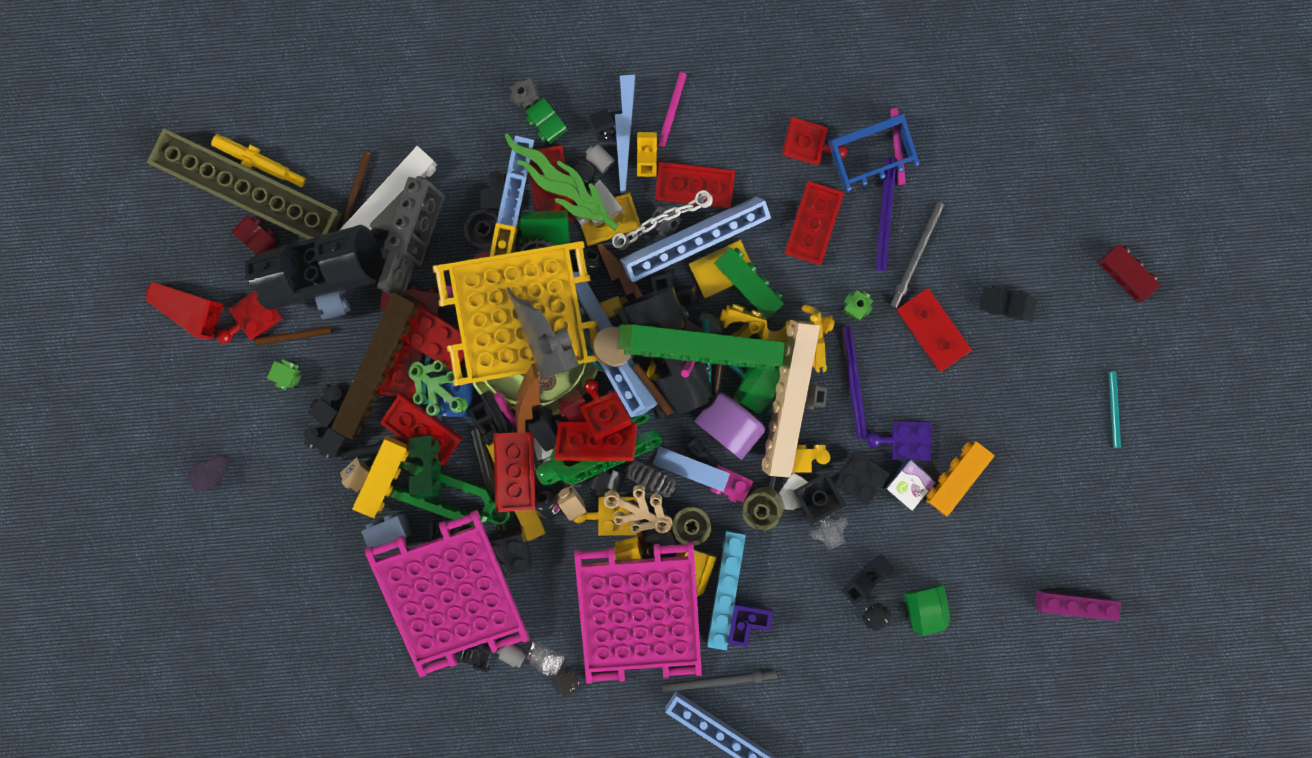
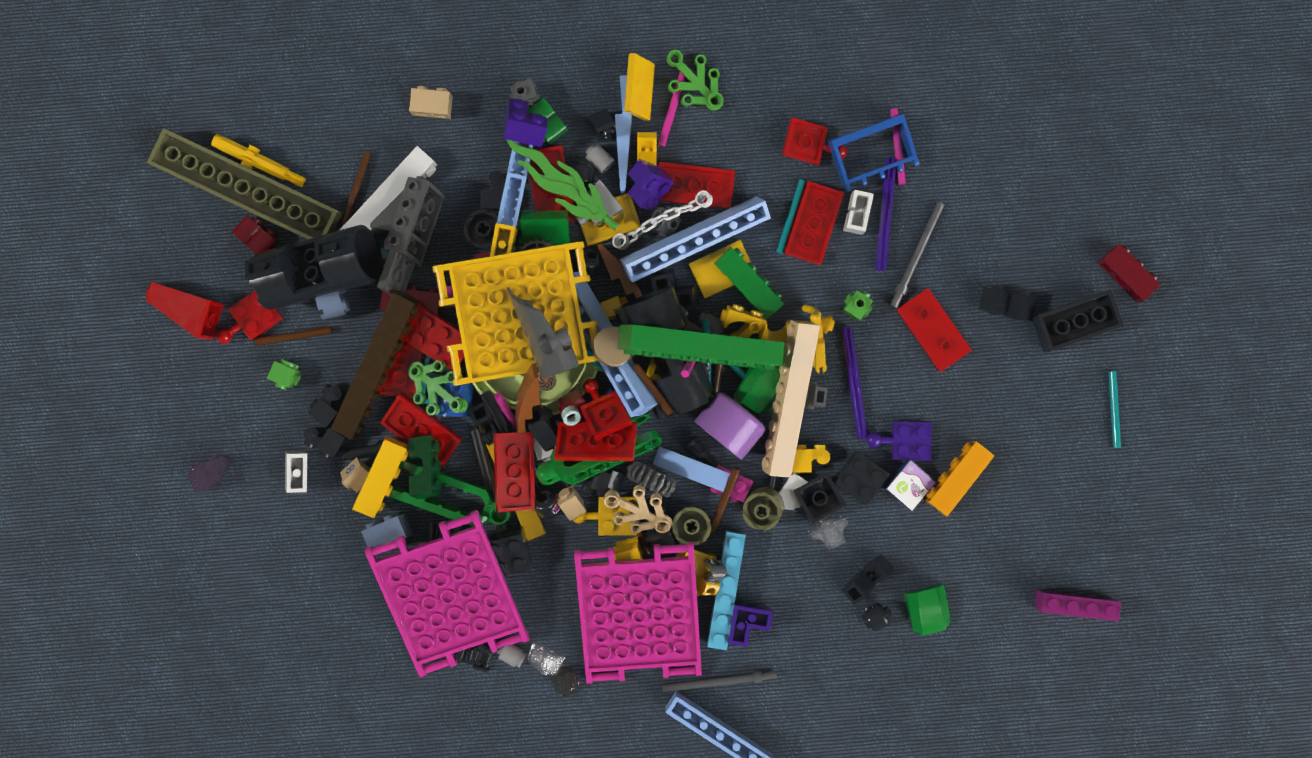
none -> white brick [285,451,307,493]
none -> tan brick [409,86,453,119]
none -> dark purple brick [503,98,547,147]
none -> light aqua axle [561,406,581,426]
none -> yellow tile [624,53,655,121]
none -> dark purple brick [628,159,675,211]
none -> bright green plant [667,50,724,111]
none -> leg [696,559,727,595]
none -> reddish brown piece [711,466,741,533]
none -> teal piece [776,179,806,254]
none -> white piece [843,190,874,235]
none -> black brick [1032,289,1124,353]

